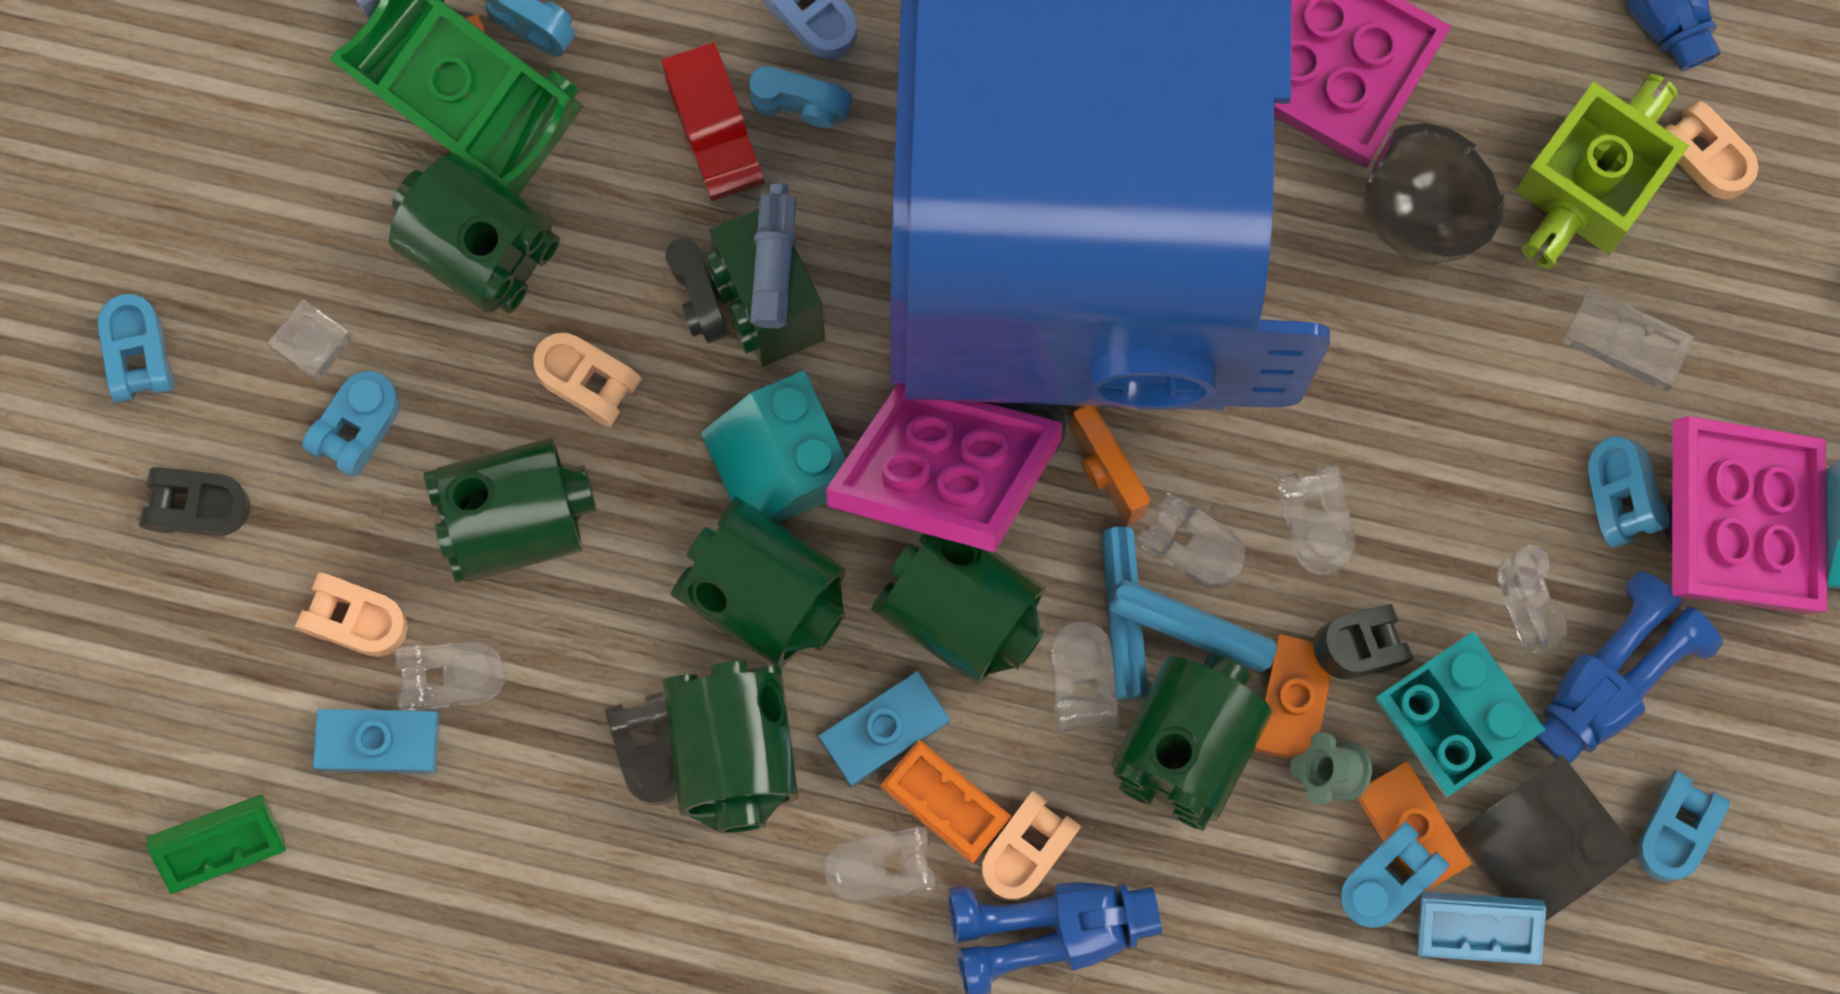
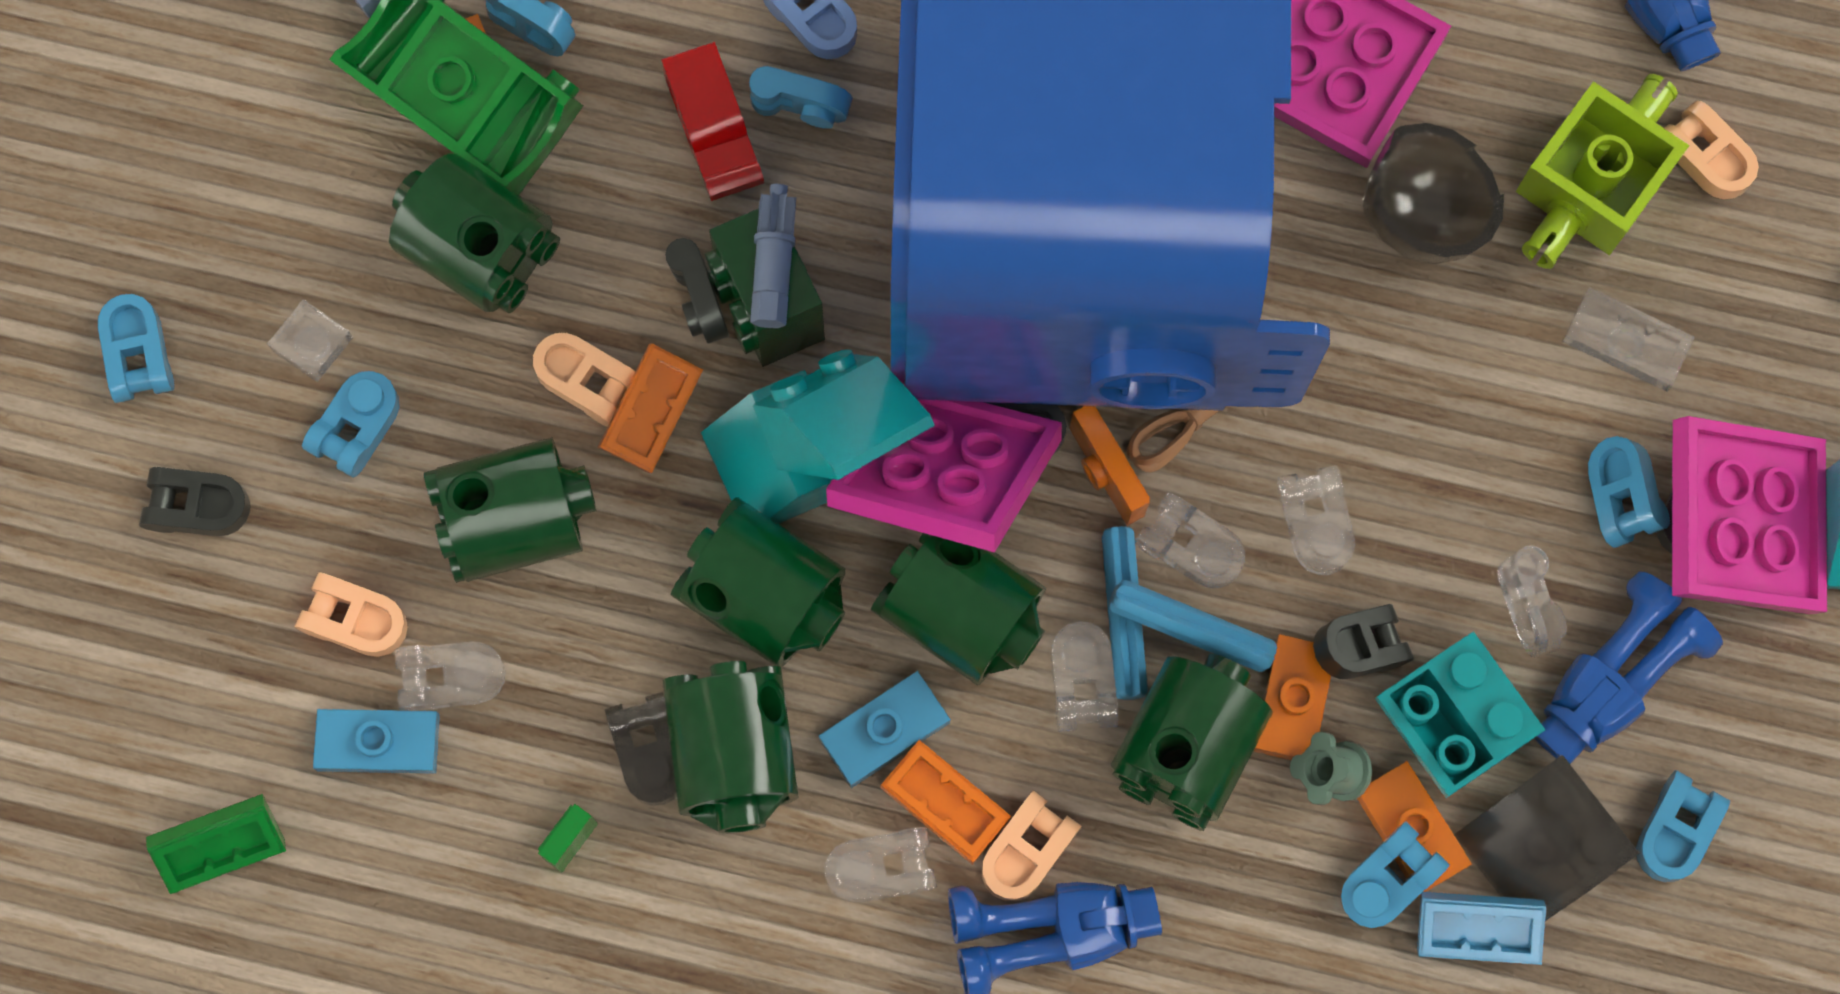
none -> green tile [538,804,598,873]
none -> orange plate [597,343,703,473]
none -> teal slope [752,349,935,480]
none -> medium nougat piece [1126,406,1226,472]

